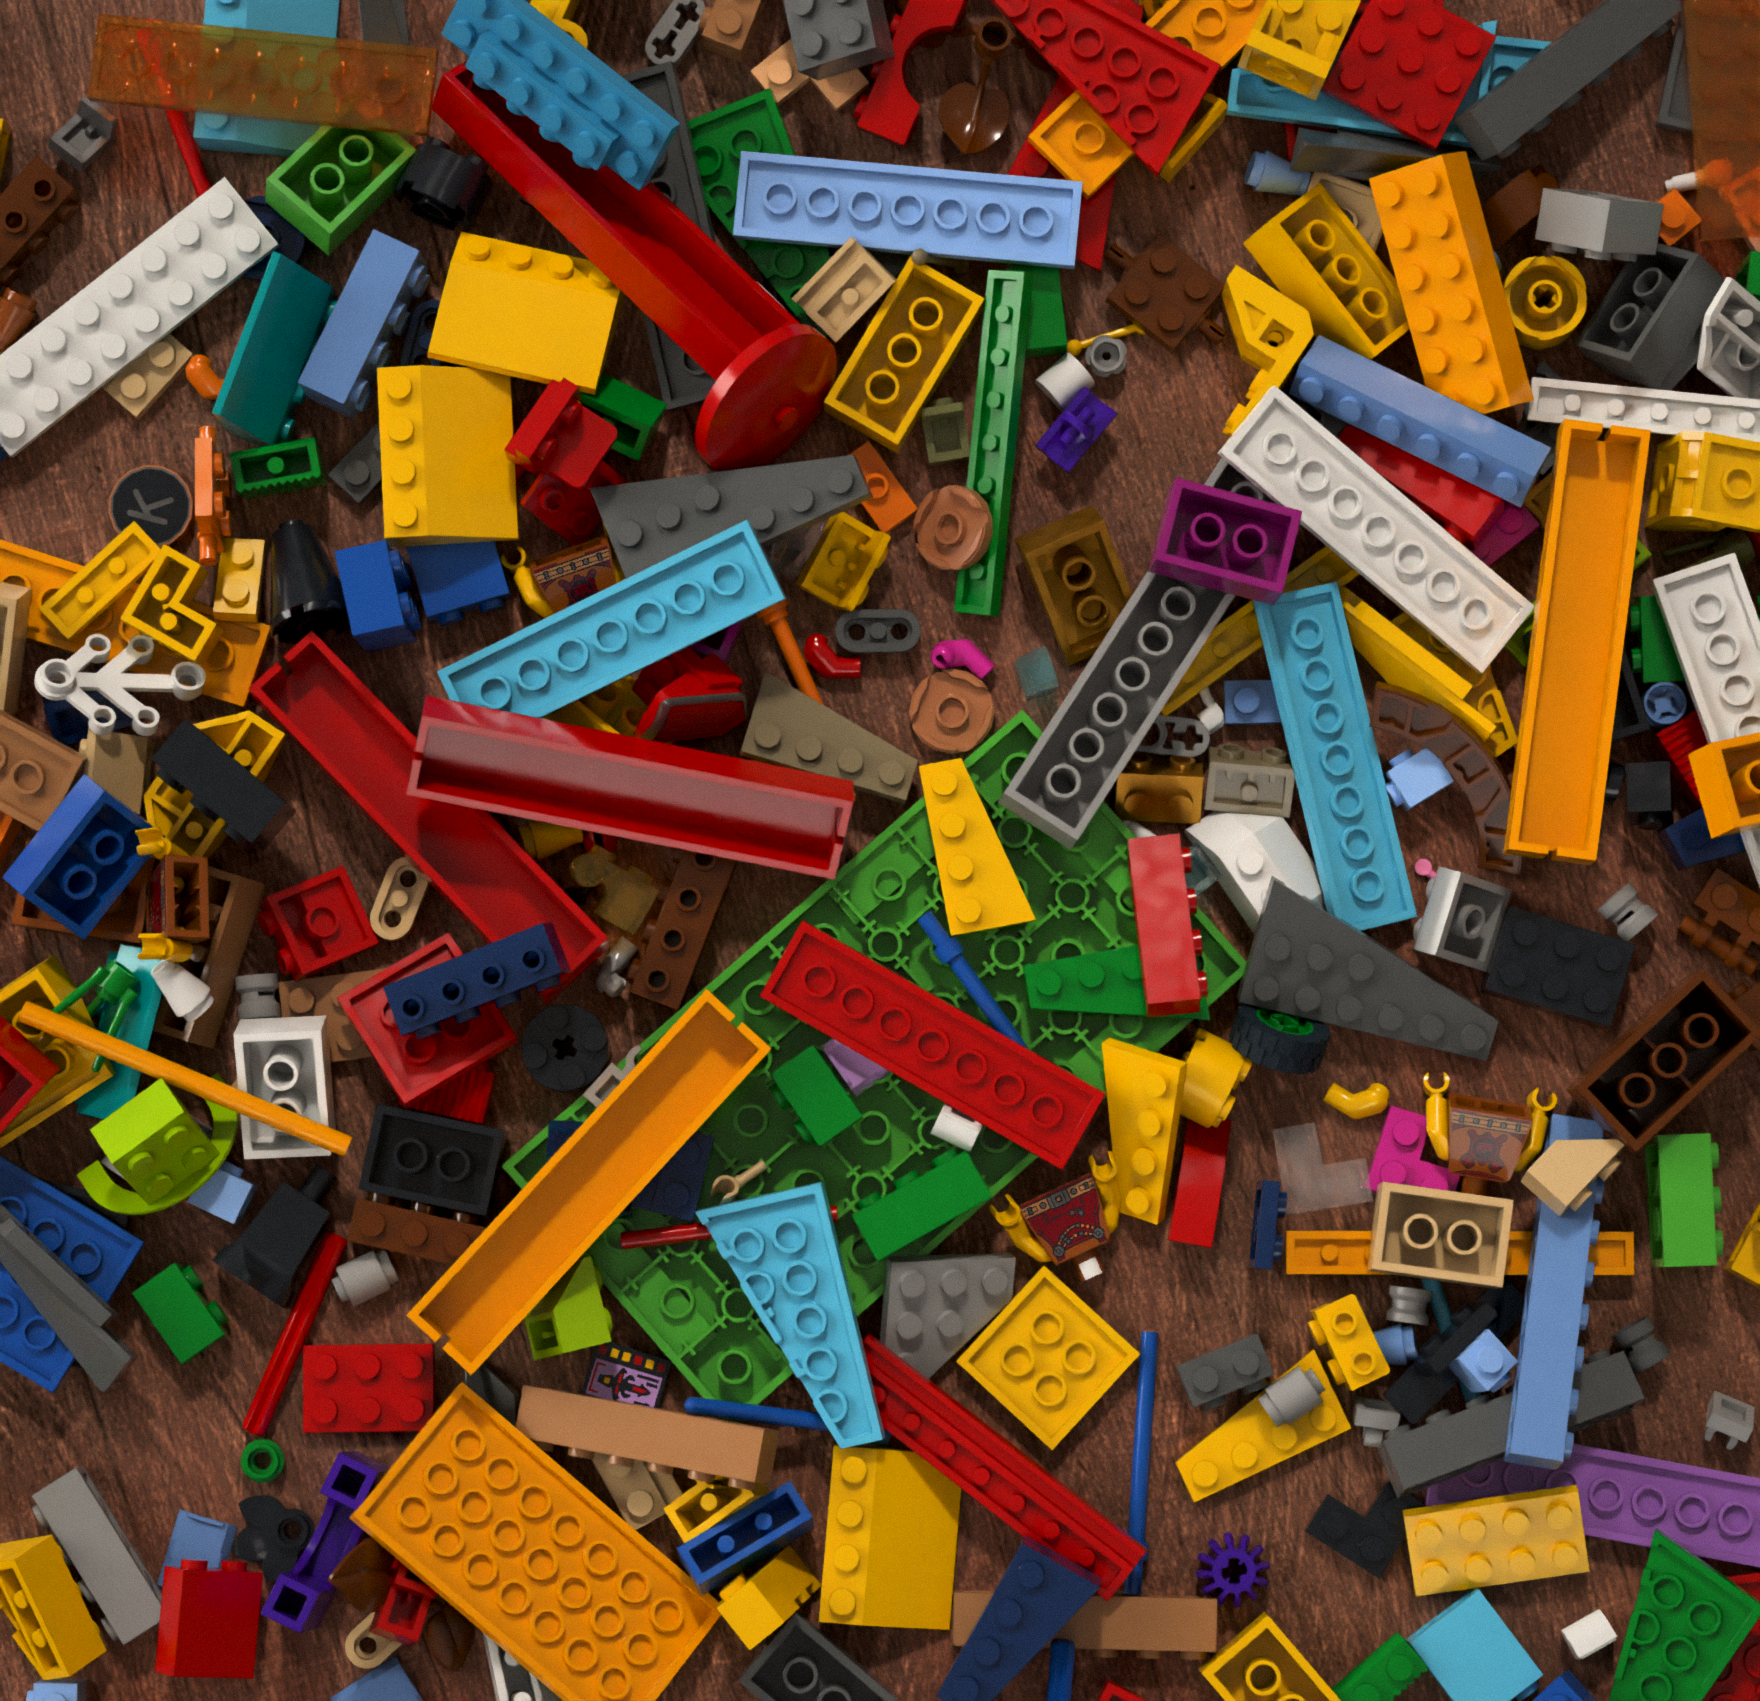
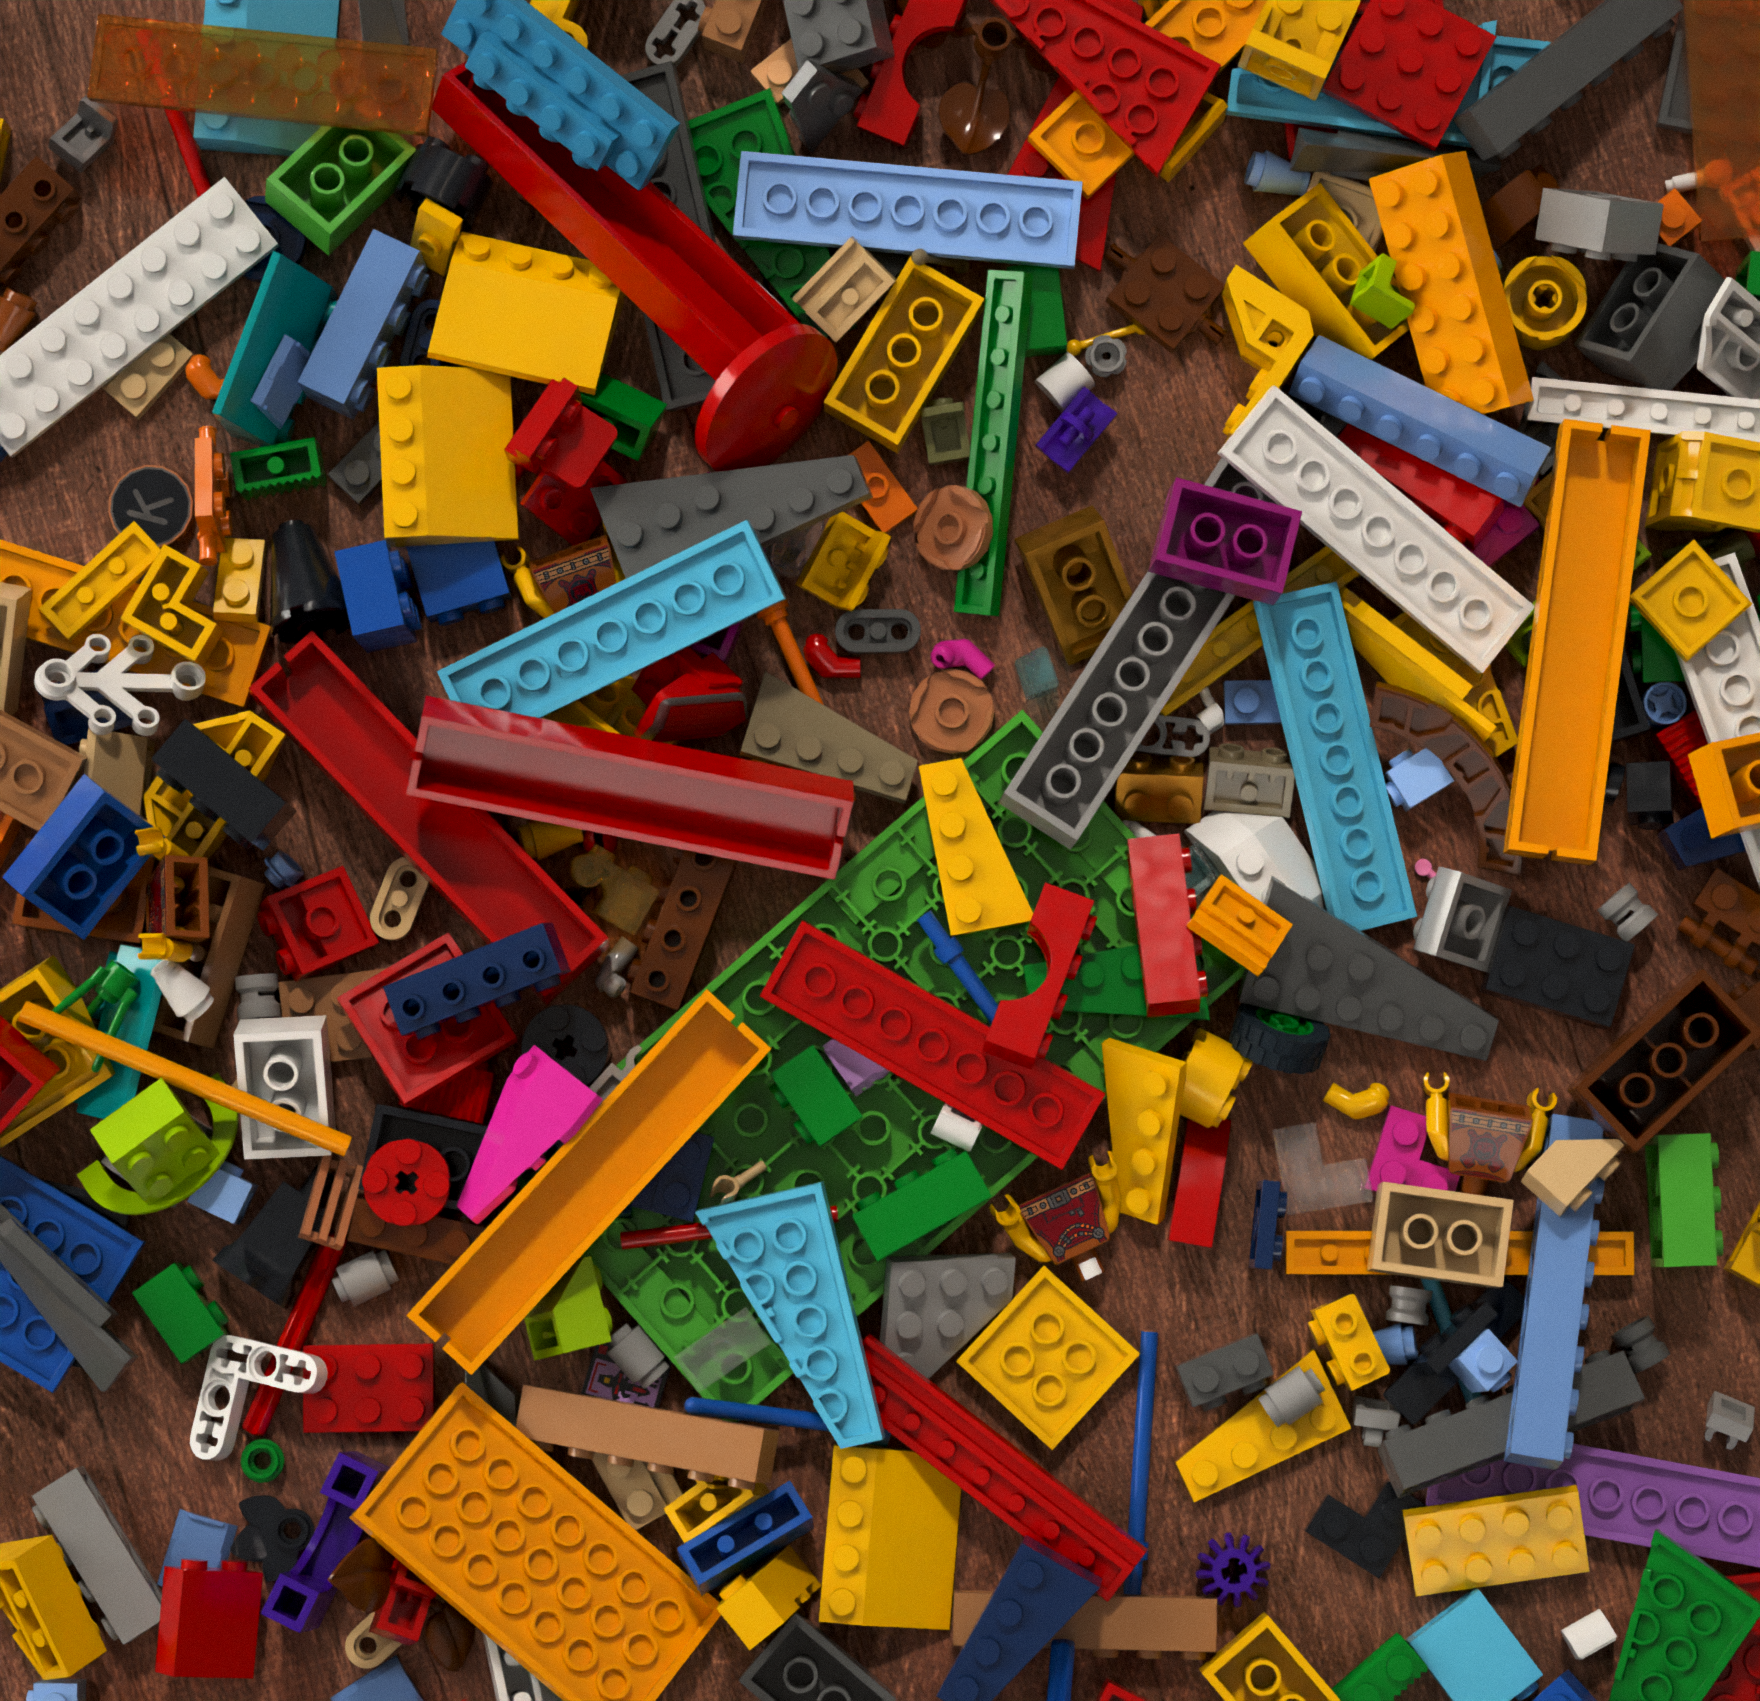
none -> white beam [190,1335,328,1461]
none -> medium blue piece [250,334,311,430]
none -> medium blue plate [264,850,304,890]
none -> nougat tile [298,1156,363,1251]
none -> red plate [362,1139,451,1227]
none -> yellow plate [410,198,463,277]
none -> dark pink wedge [457,1045,603,1225]
none -> light grey brick [606,1323,670,1389]
none -> clear plate [674,1307,771,1393]
none -> dark grey wing [781,60,863,152]
none -> red arch [982,882,1097,1070]
none -> light orange plate [1186,874,1293,976]
none -> lime panel [1350,253,1415,330]
none -> yellow tile [1629,540,1752,663]

